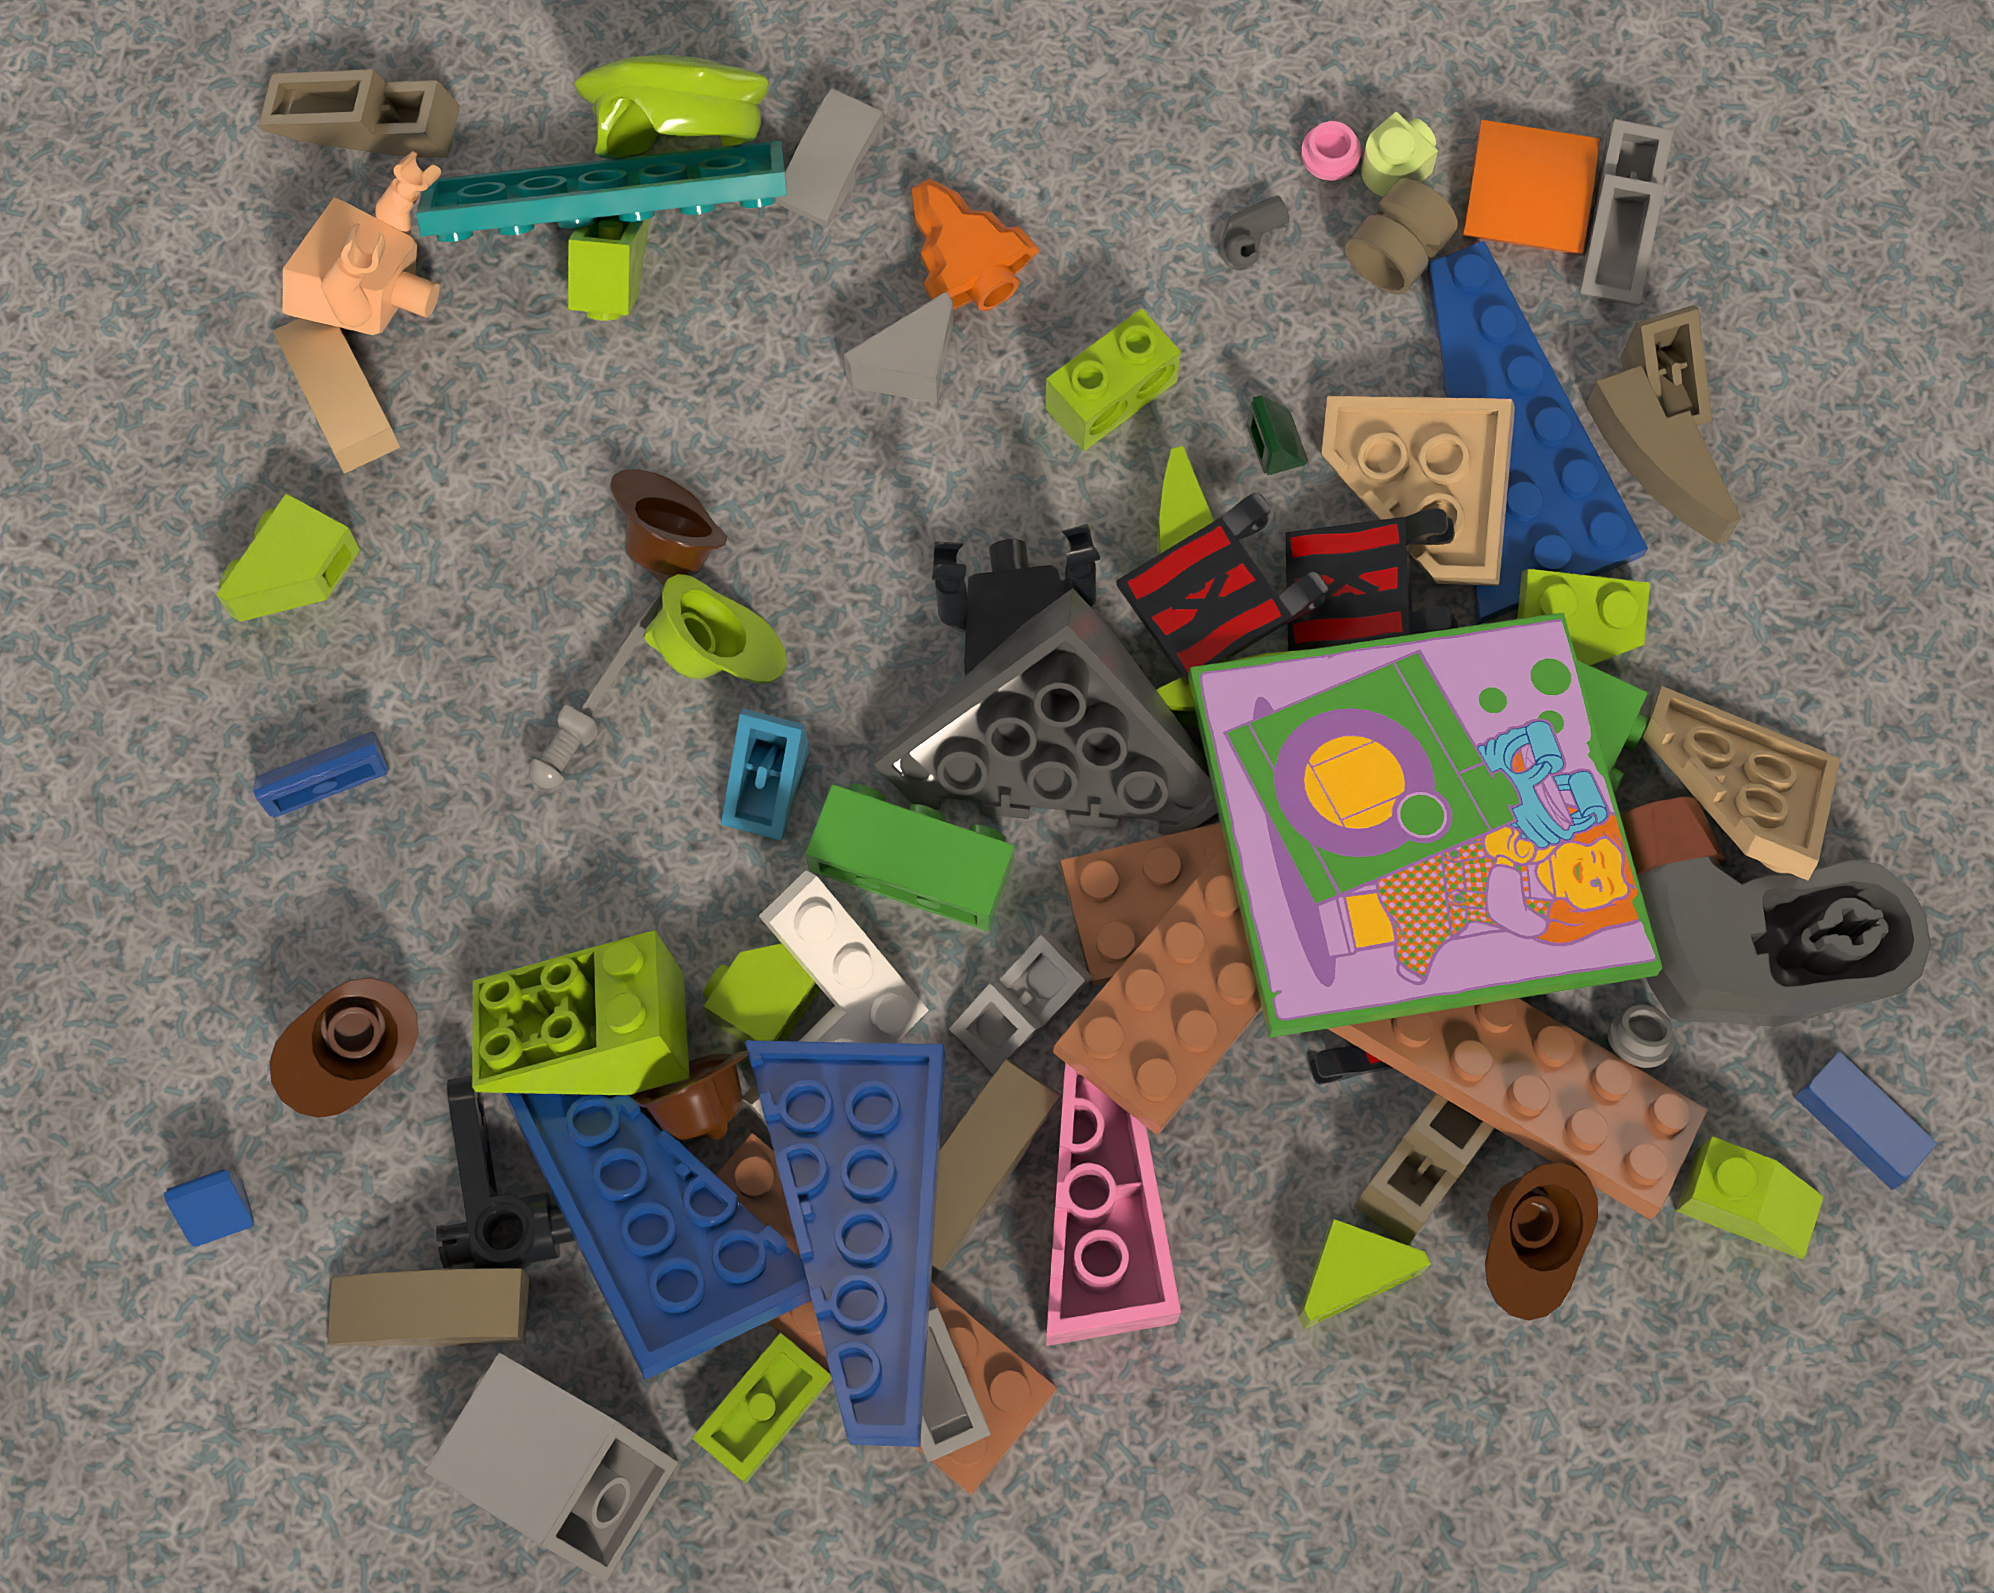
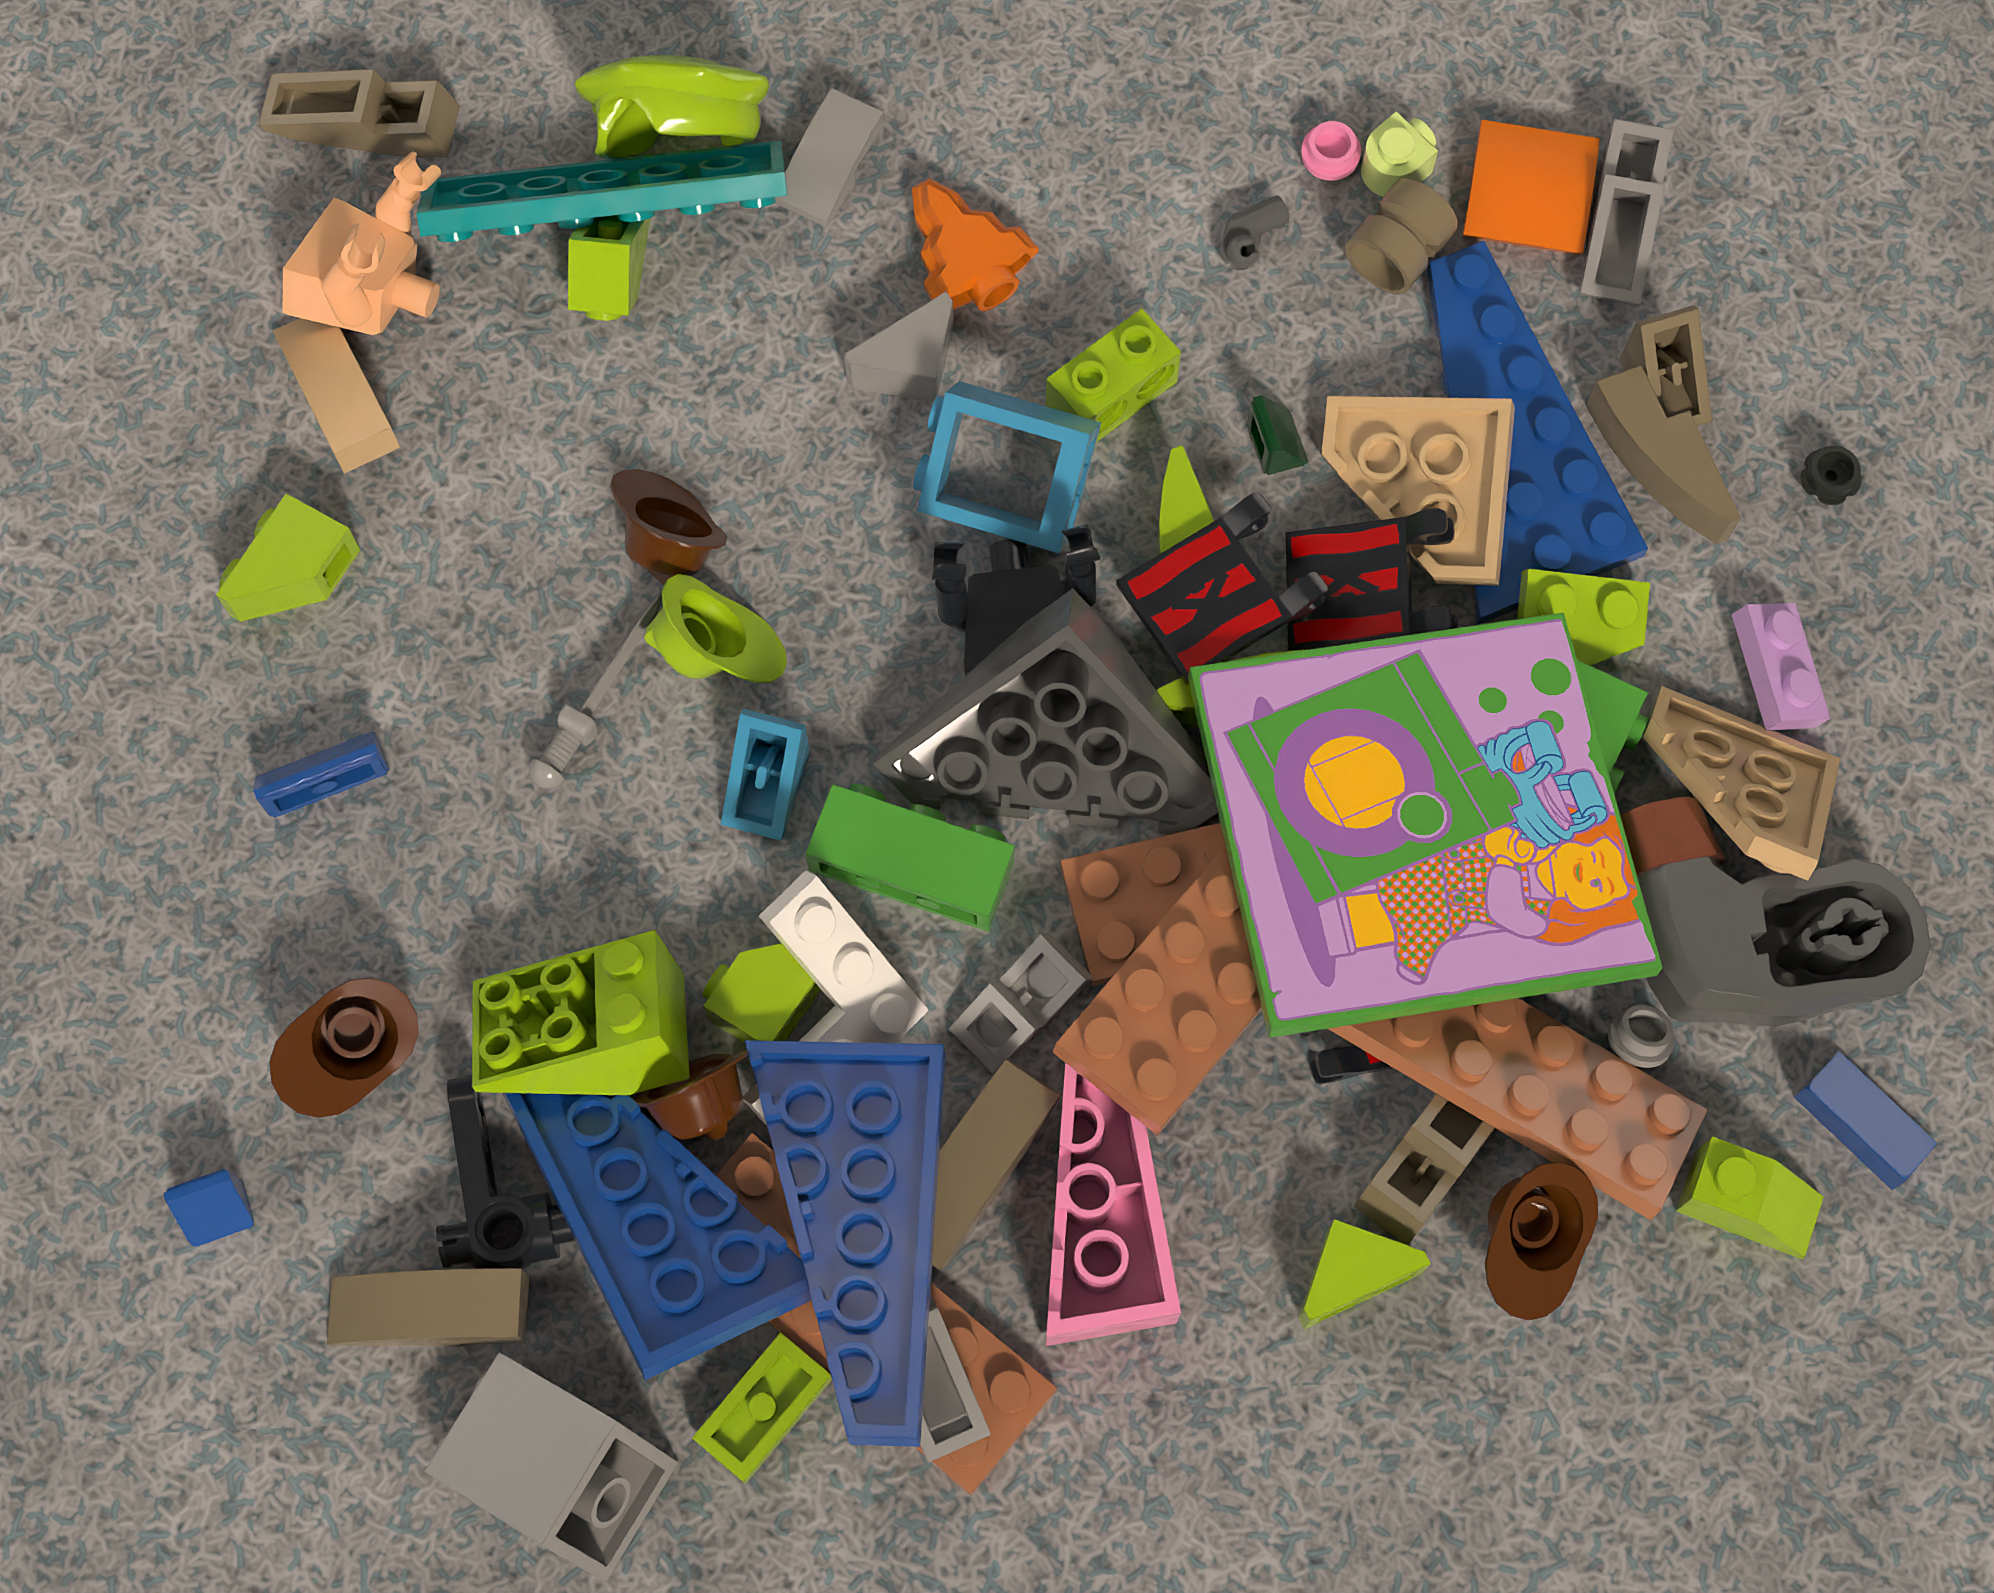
none -> dark azure window [913,381,1101,553]
none -> lavender plate [1732,603,1831,731]
none -> pearl dark grey plate [1800,446,1862,505]

